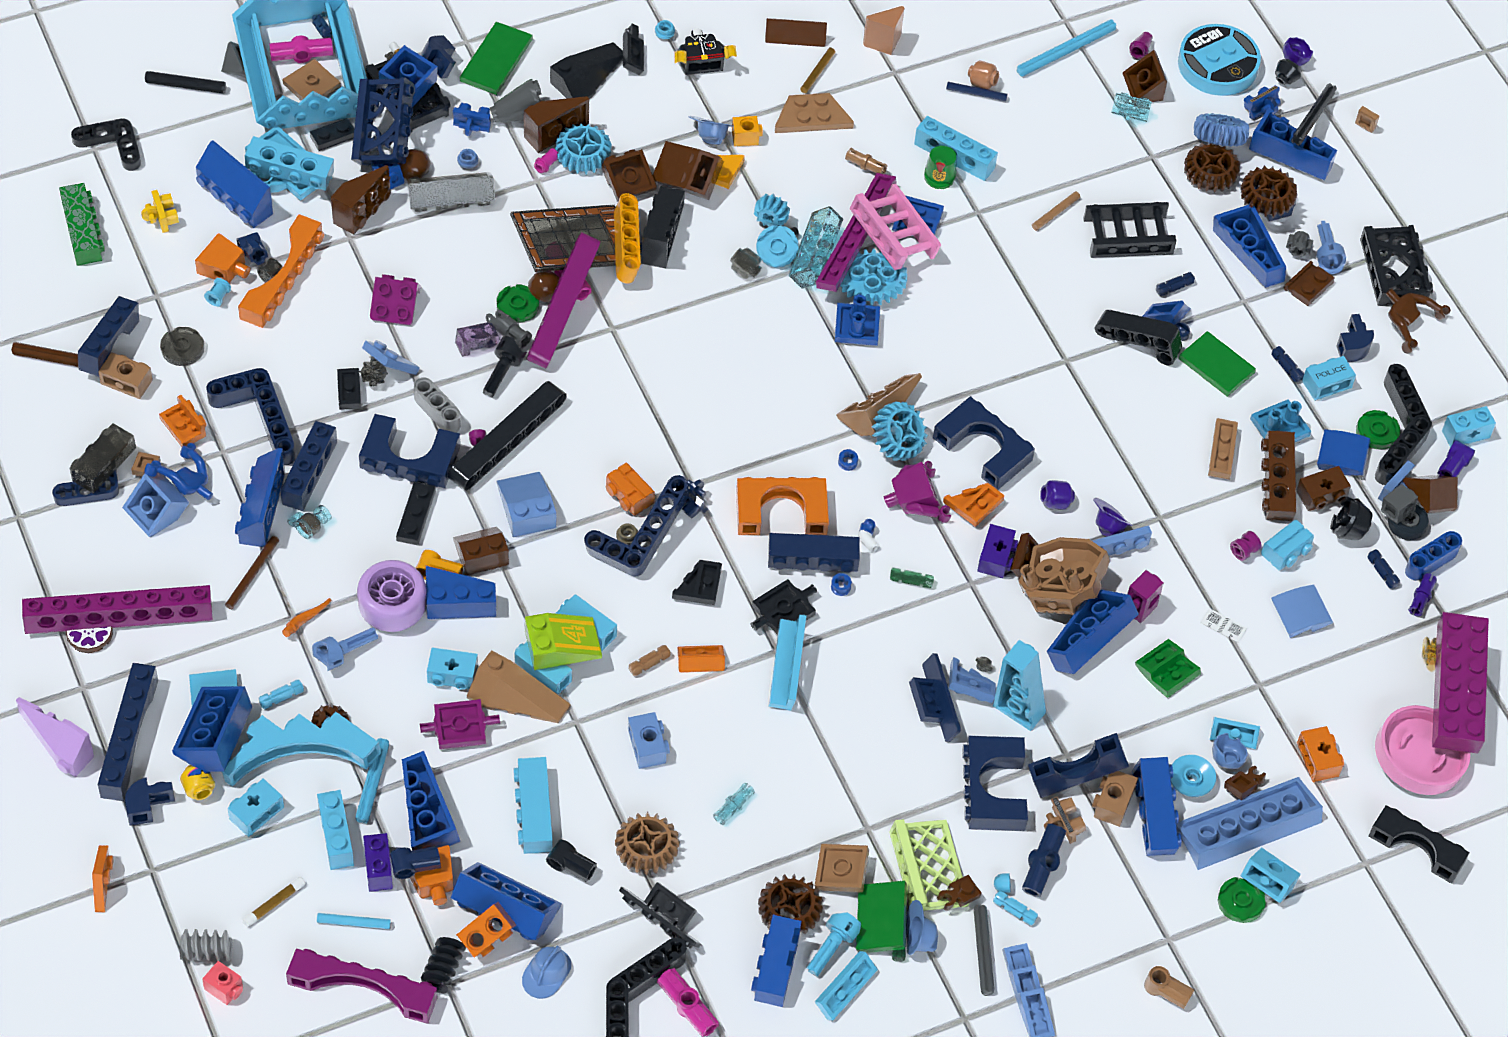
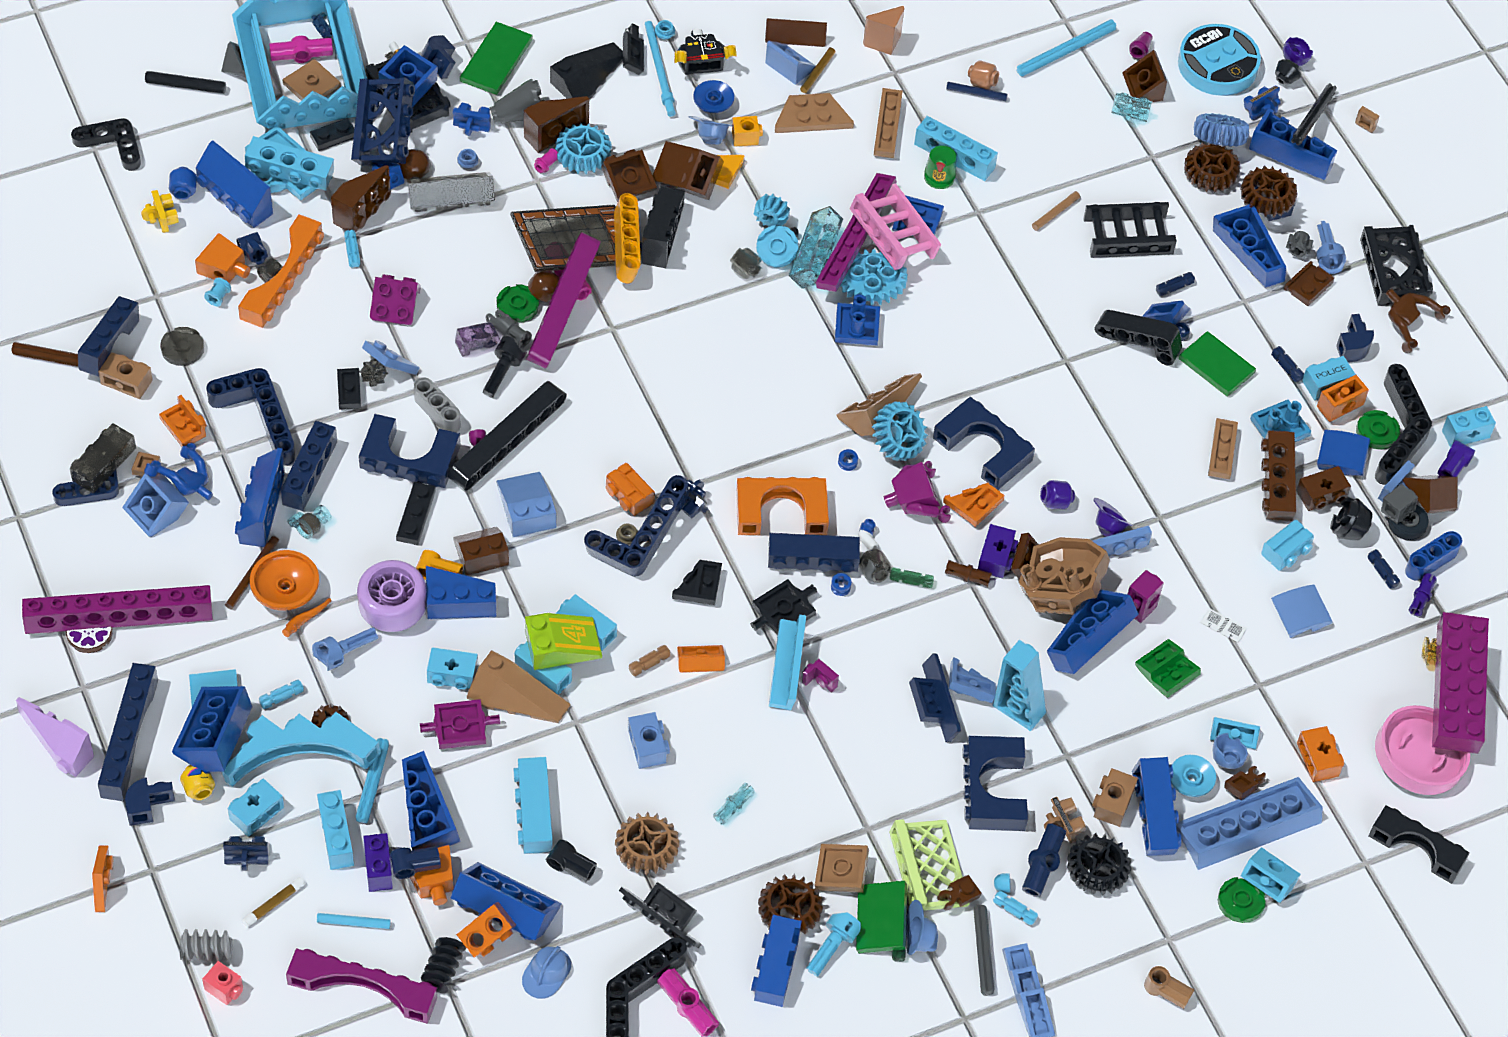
green brick [59,183,105,266] -> none
medium azure plate [815,951,878,1021] -> none
medium nougat pin [845,148,888,174] -> none
clear smoke piece [975,656,993,672] -> none
dark blue arch [1028,733,1129,798] -> none
magenta wheel [1230,531,1262,561] -> none
none -> blue head [168,167,197,200]
none -> dark blue hips [223,836,269,871]
none -> orange dish [250,550,319,611]
none -> medium azure axle [344,230,360,268]
none -> medium azure bar [644,21,676,117]
none -> blue dish [693,80,734,113]
none -> medium blue slope [765,41,816,85]
none -> magenta bracket [802,659,839,693]
none -> clear smoke head [859,549,892,583]
none -> medium nougat plate [873,88,903,158]
none -> reddish brown pin [945,560,992,587]
none -> black gear [1067,833,1132,896]
none -> orange brick [1317,375,1369,422]

